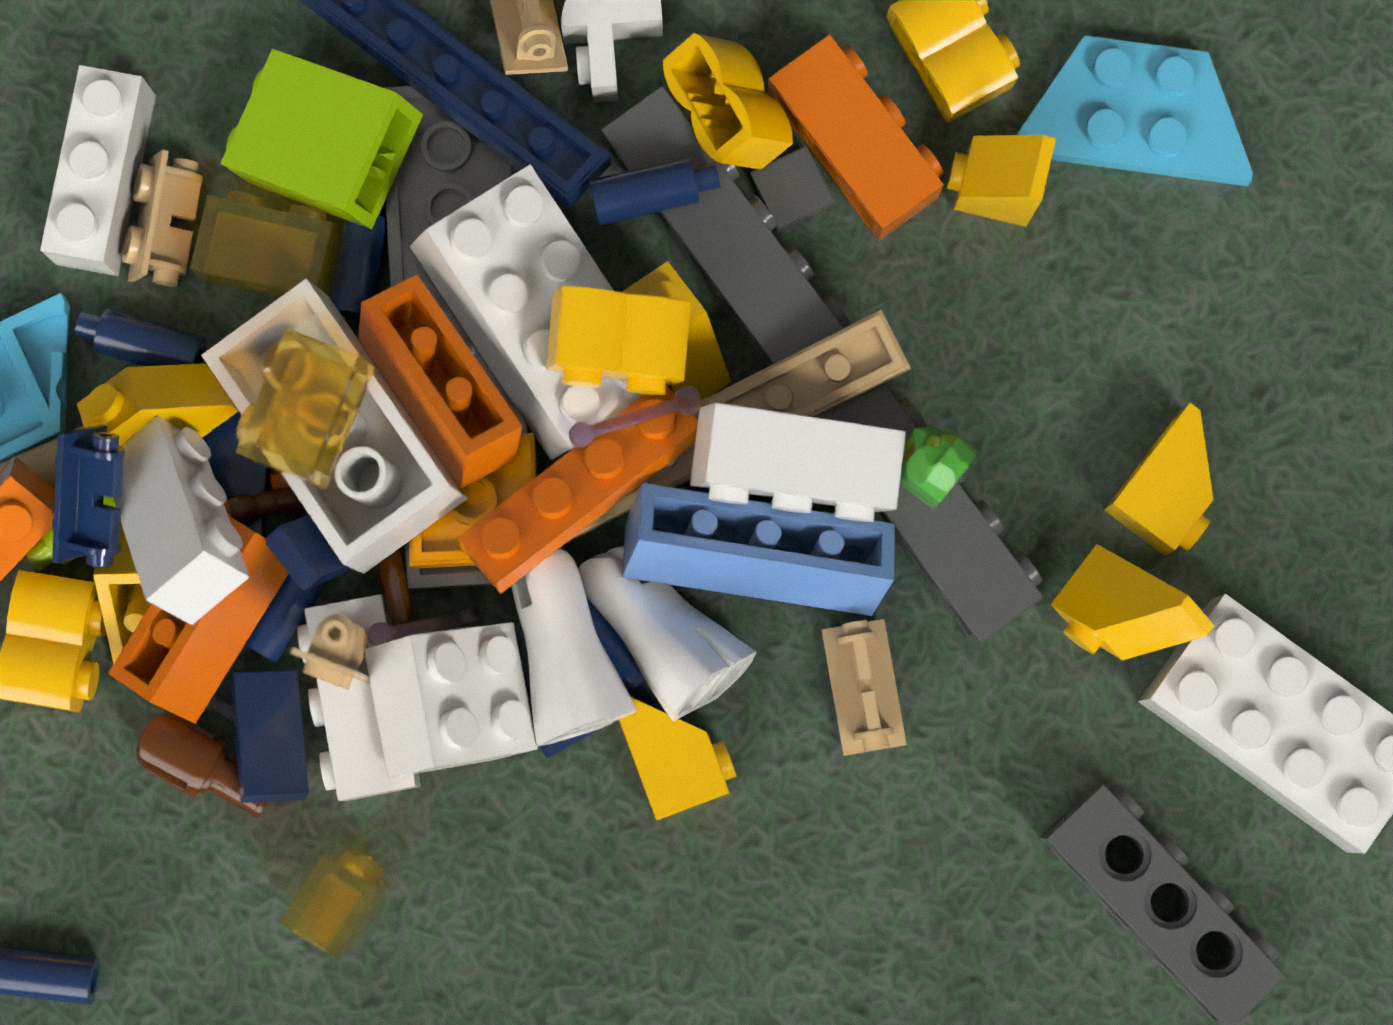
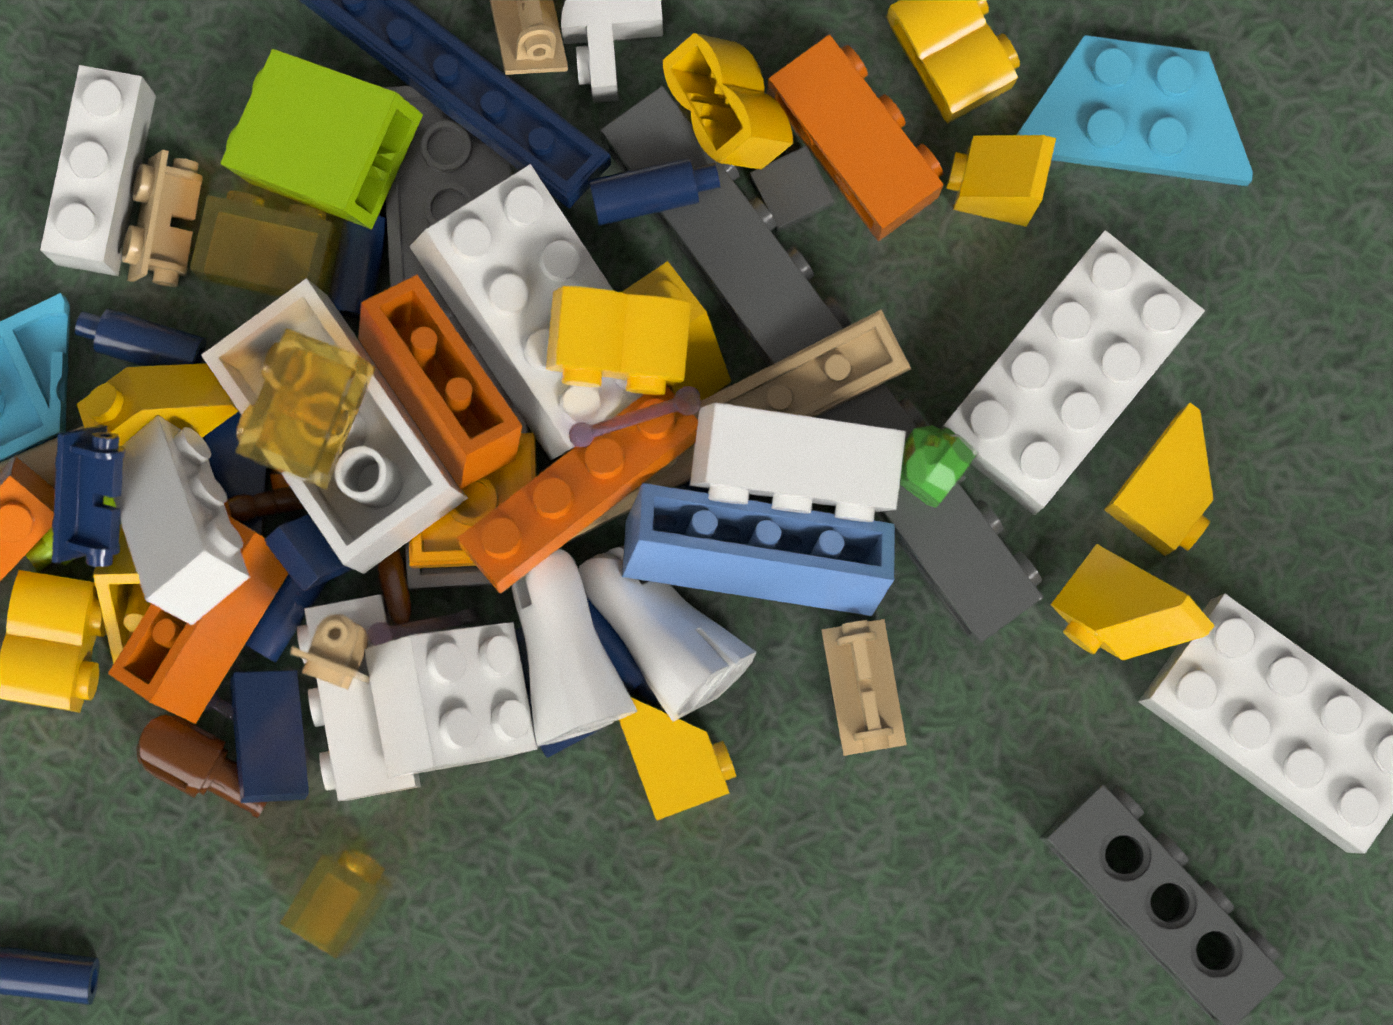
none -> white brick [941,230,1205,515]

